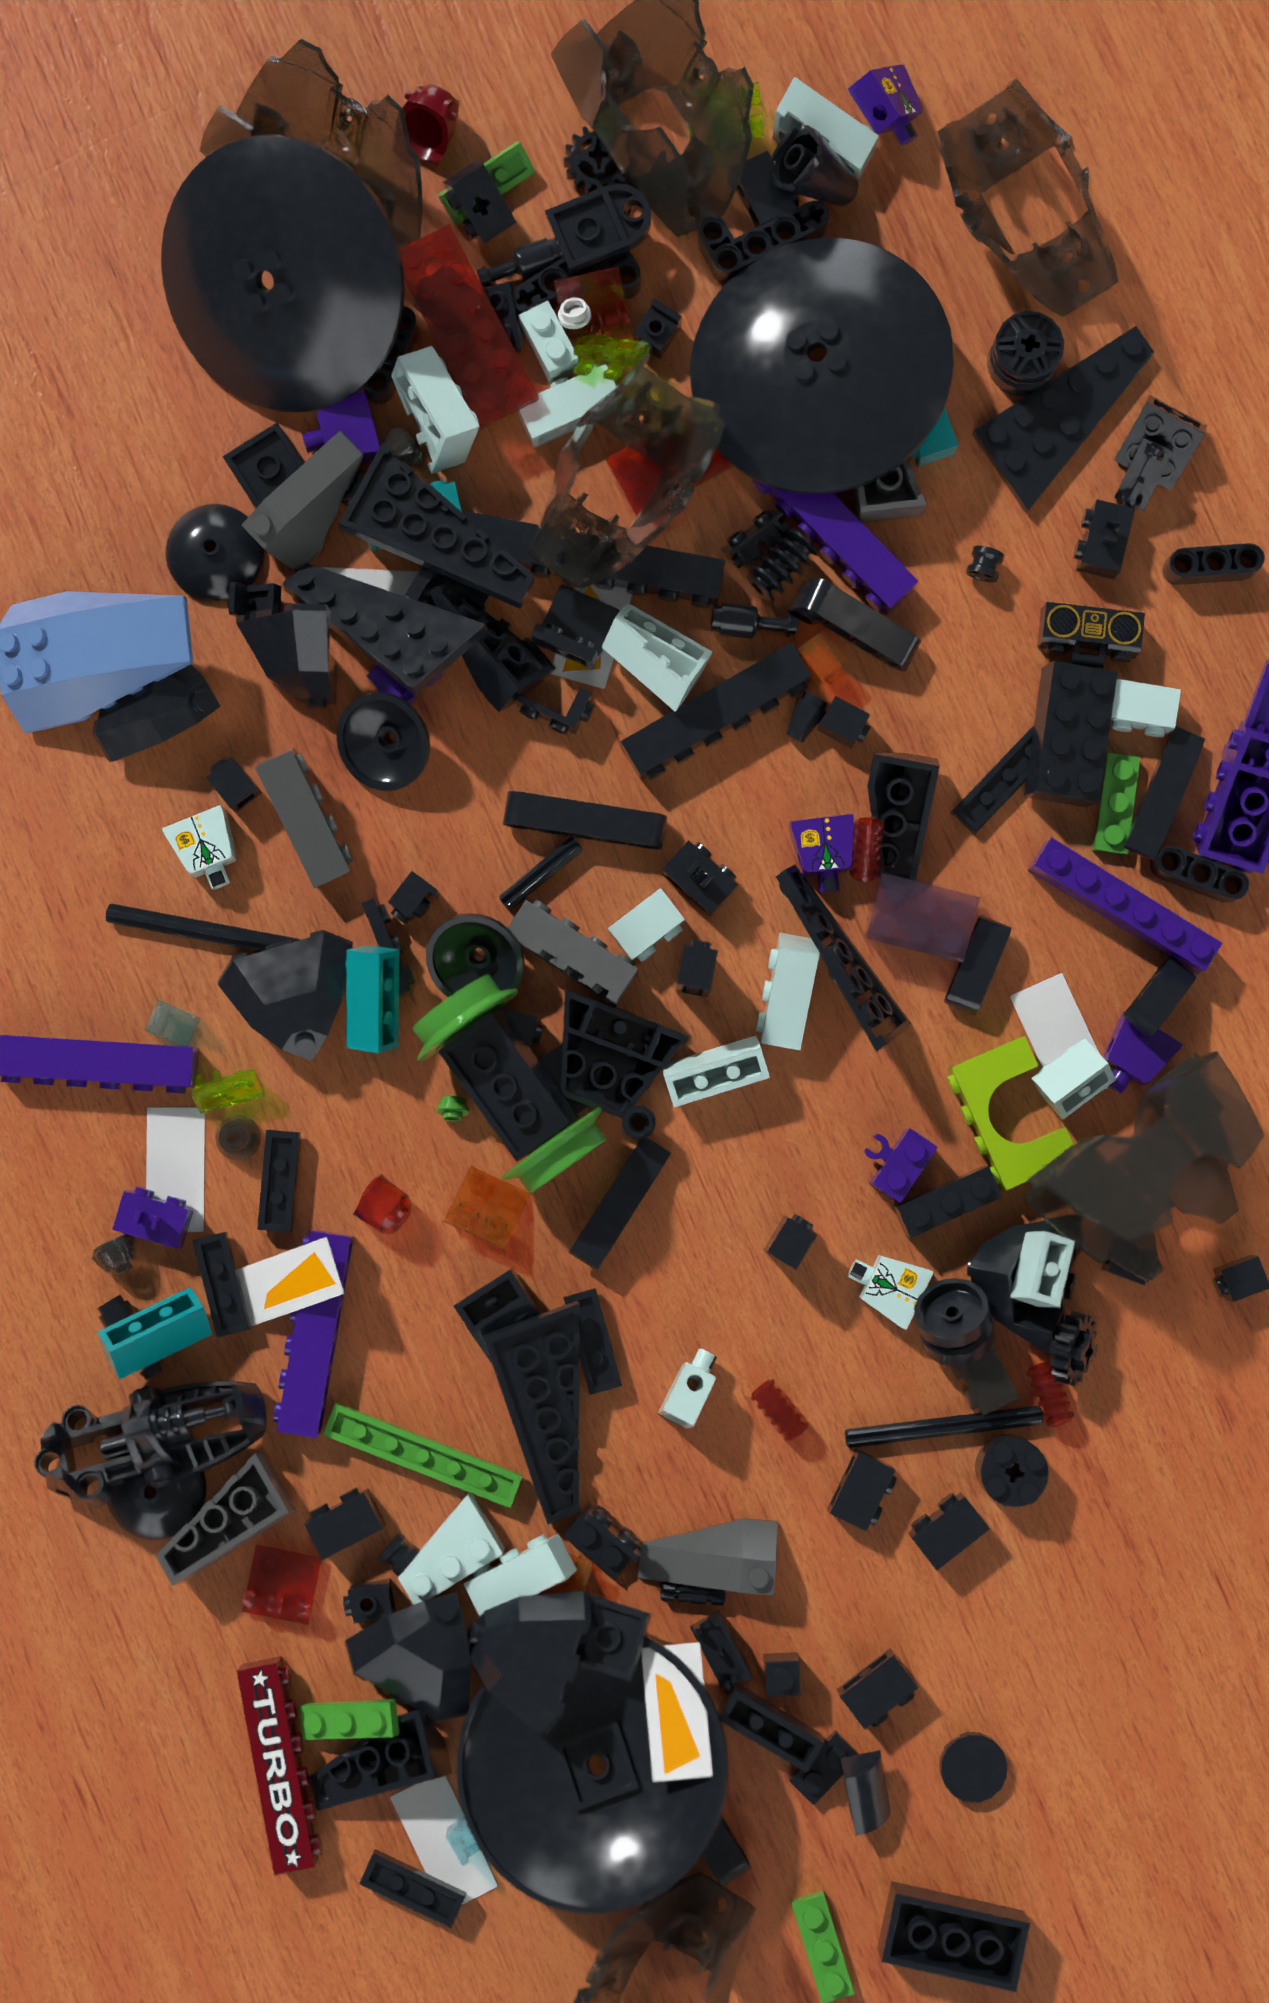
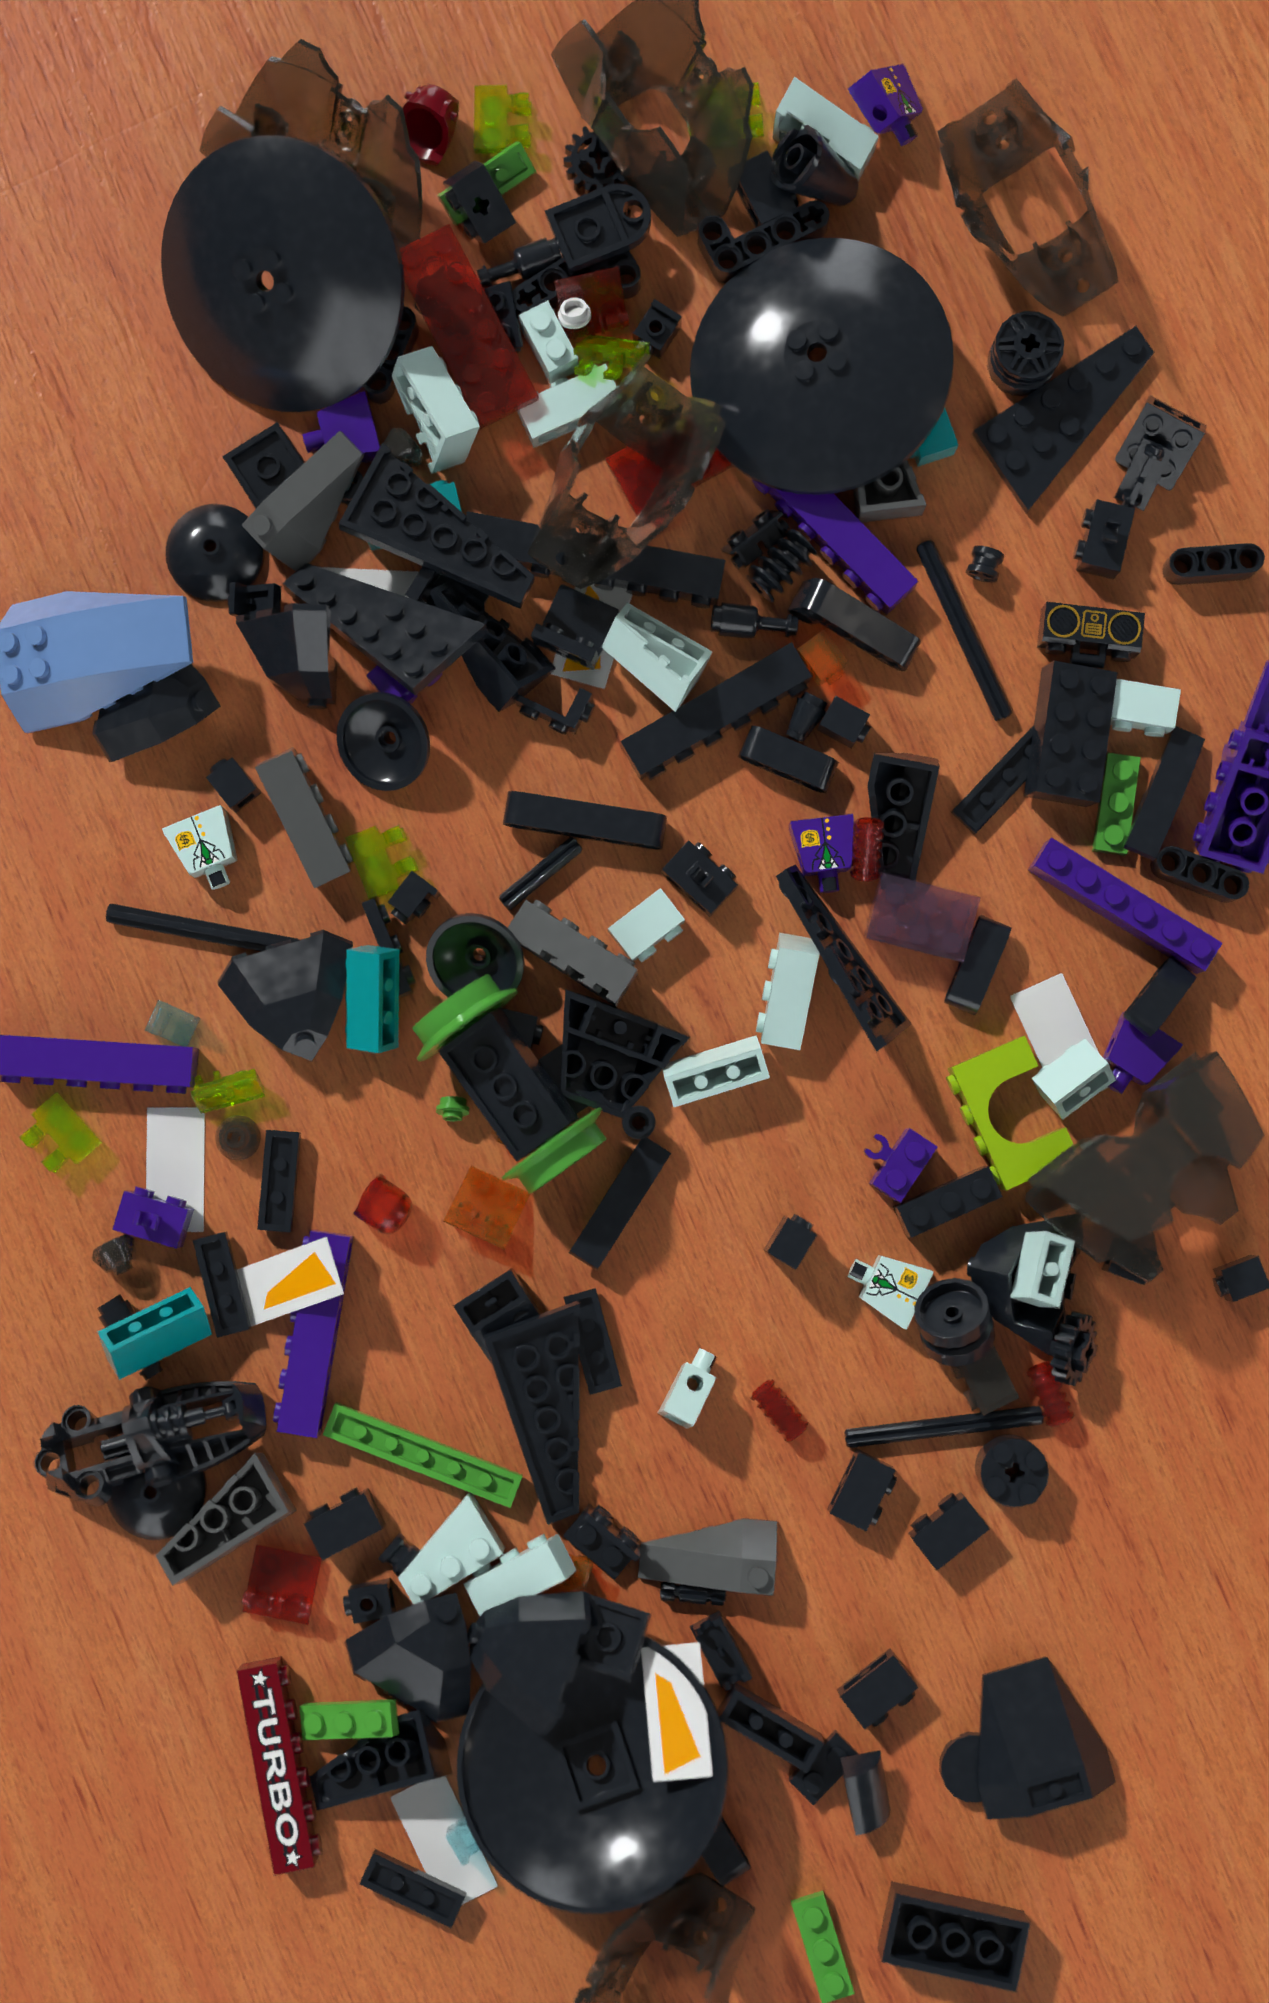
black brick [675,940,718,998] -> none
black brick [763,1652,801,1697] -> none
none -> clear neon green plate [19,1092,102,1173]
none -> clear neon green plate [345,825,419,899]
none -> clear neon green plate [473,85,532,154]
none -> black beam [738,725,839,794]
none -> black axle [916,540,1012,721]
none -> black wedge [977,1656,1116,1820]

